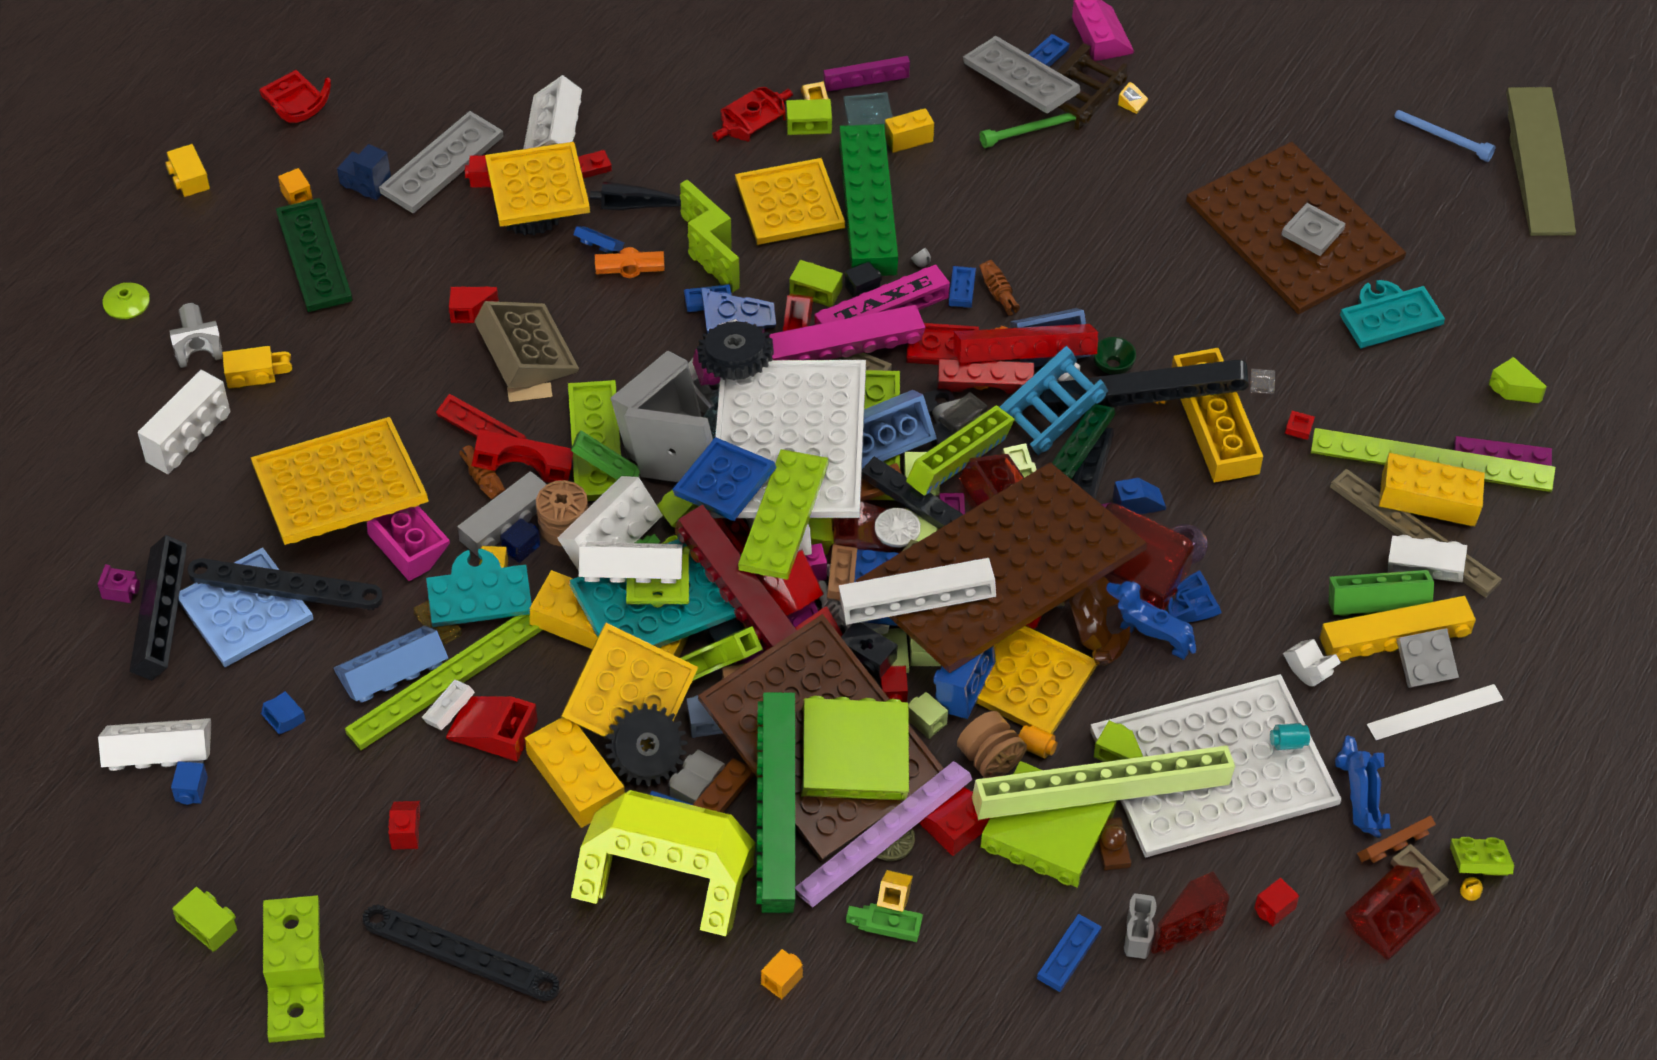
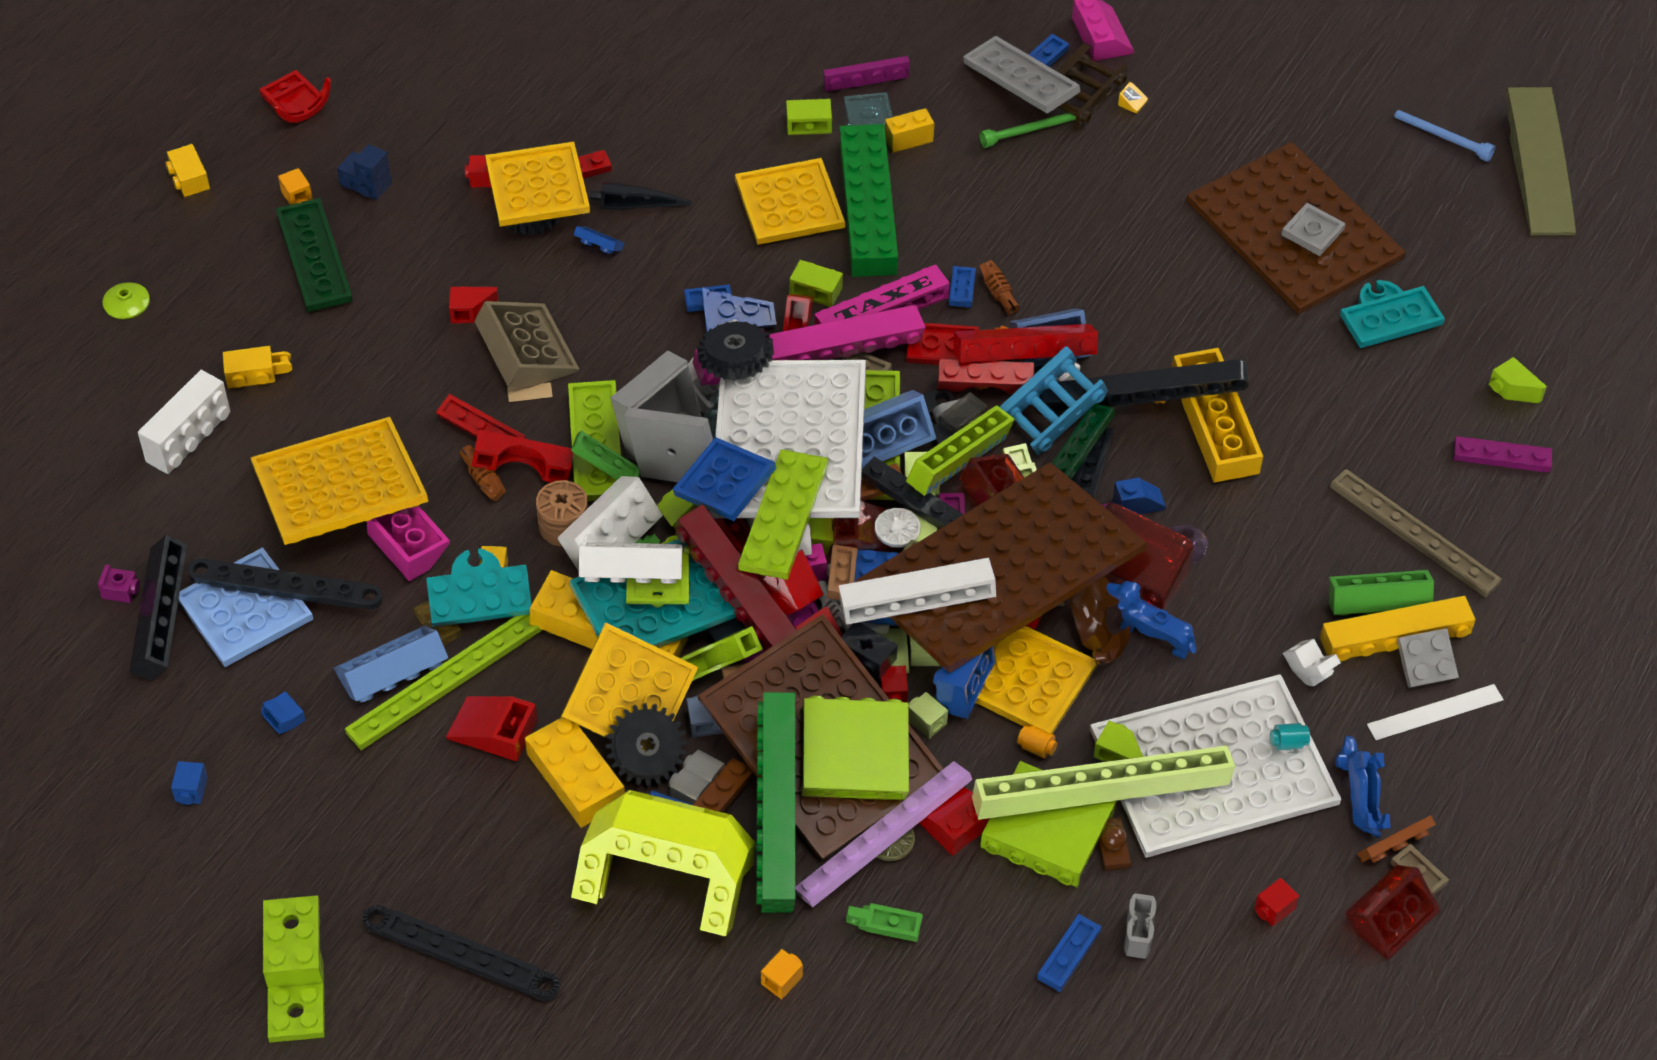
white slope [98,718,211,770] -> none
light grey connector [169,303,222,368] -> none
lime brick [172,887,237,952] -> none
light grey plate [379,111,503,214] -> none
red slope [388,801,420,850] -> none
white plate [422,680,475,731] -> none
light grey brick [457,471,547,556] -> none
clear blue brick [500,518,540,563] -> none
white slope [524,75,582,149] -> none
orange piece [595,247,665,278] -> none
lime bracket [680,180,740,293] -> none
red plate [713,87,793,142] -> none
yellow slope [801,81,828,100] -> none
black brick [845,262,882,298] -> none
yellow brick [877,870,913,912] -> none
light grey hinge [911,247,931,267] -> none
medium nougat wheel [957,711,1027,778] -> none
dark green piece [1093,337,1136,375] -> none
clear red slope [1152,872,1230,954] -> none
blue brick [1168,570,1221,622] -> none
clear tile [1250,368,1275,394] -> none
red plate [1285,410,1315,440] -> none
lime plate [1311,428,1555,492] -> none
yellow brick [1379,453,1485,527] -> none
white brick [1388,535,1467,582] -> none
lime plate [1450,837,1514,876] -> none
yellow hinge [1460,877,1483,901] -> none

